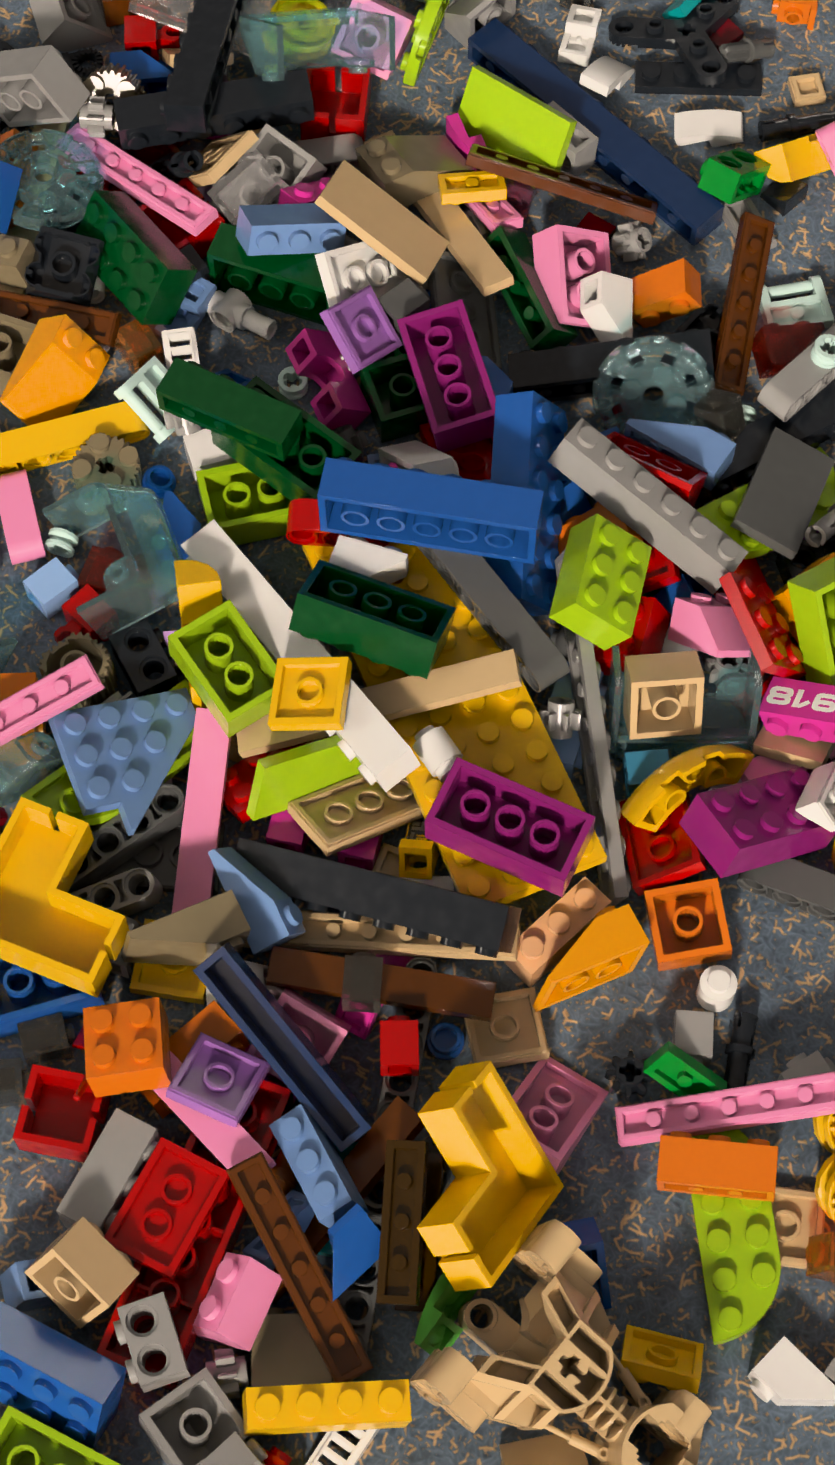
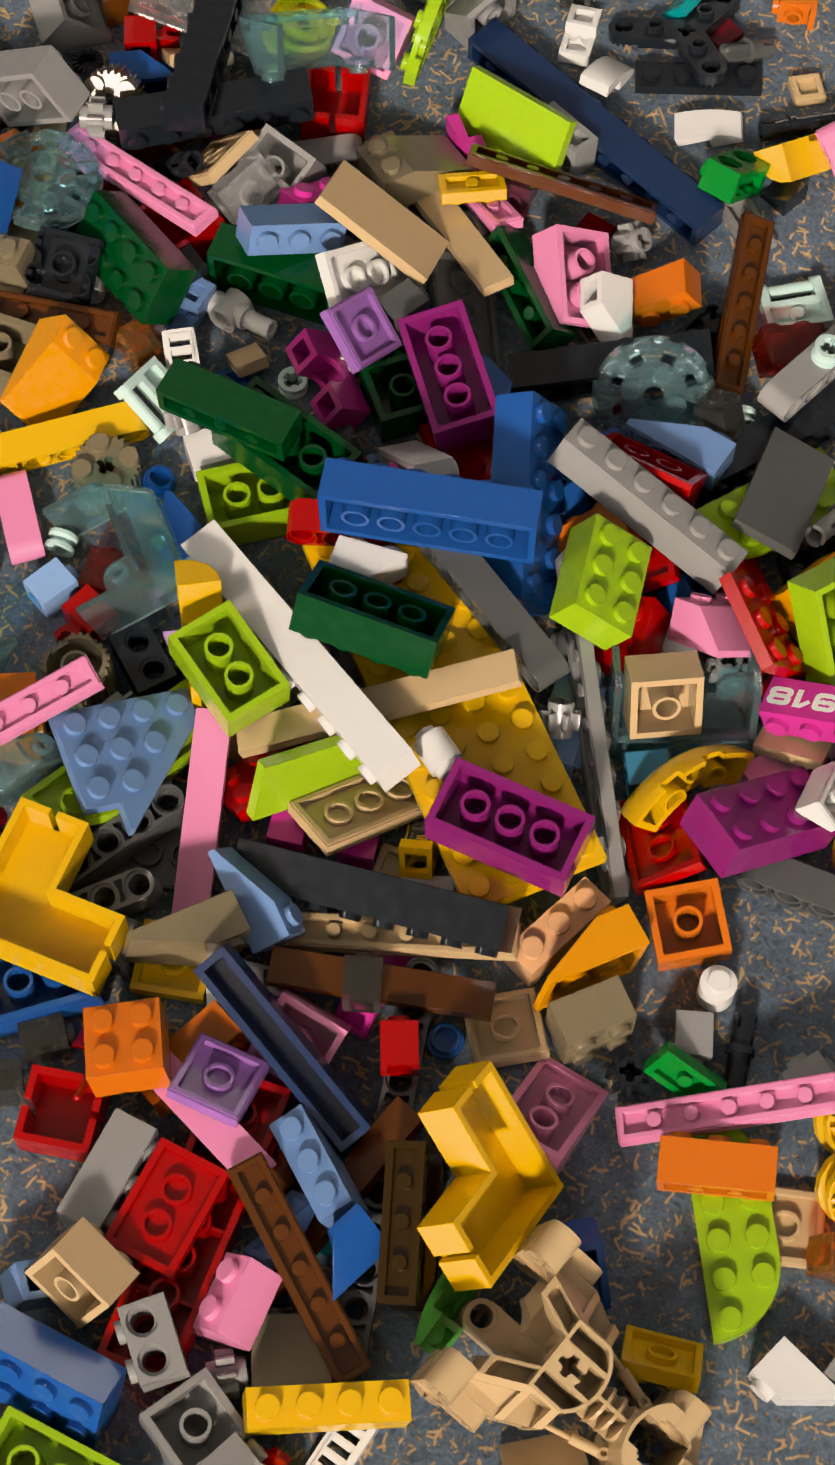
yellow plate [267,657,352,731] -> none
none -> tan tile [226,342,269,378]
none -> dark tan brick [545,975,637,1066]

